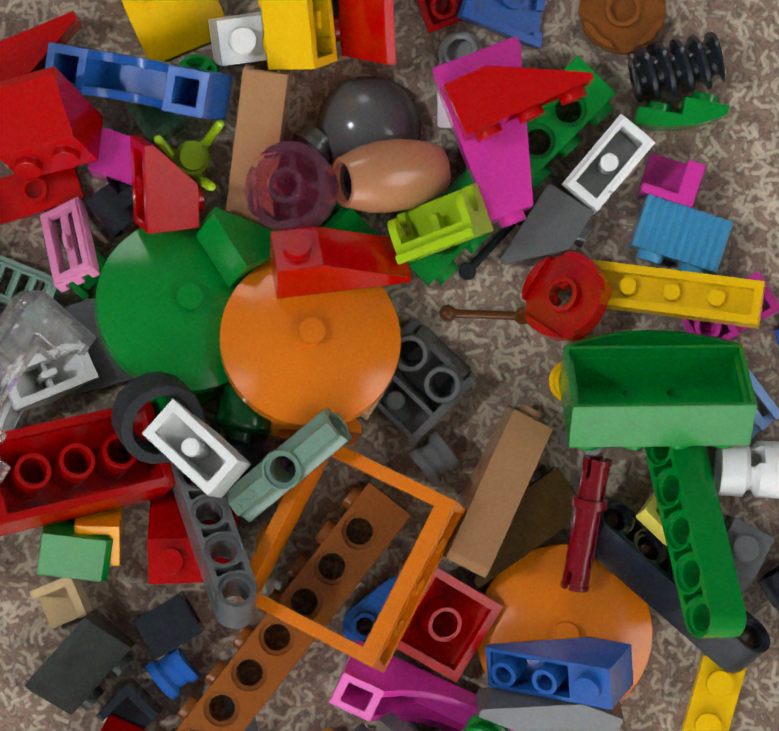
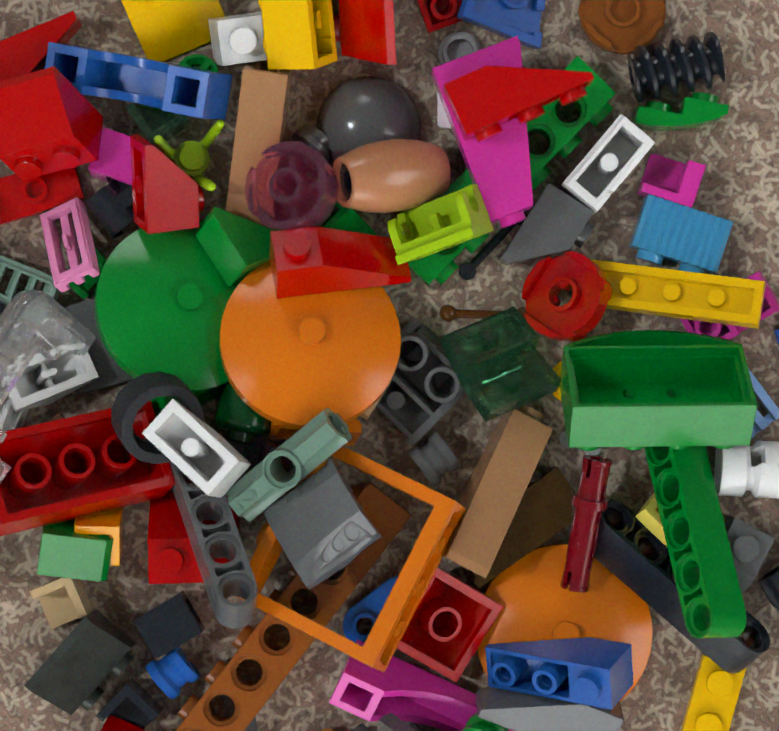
none -> dark grey slope [263,457,381,589]
none -> clear green slope [441,306,561,422]

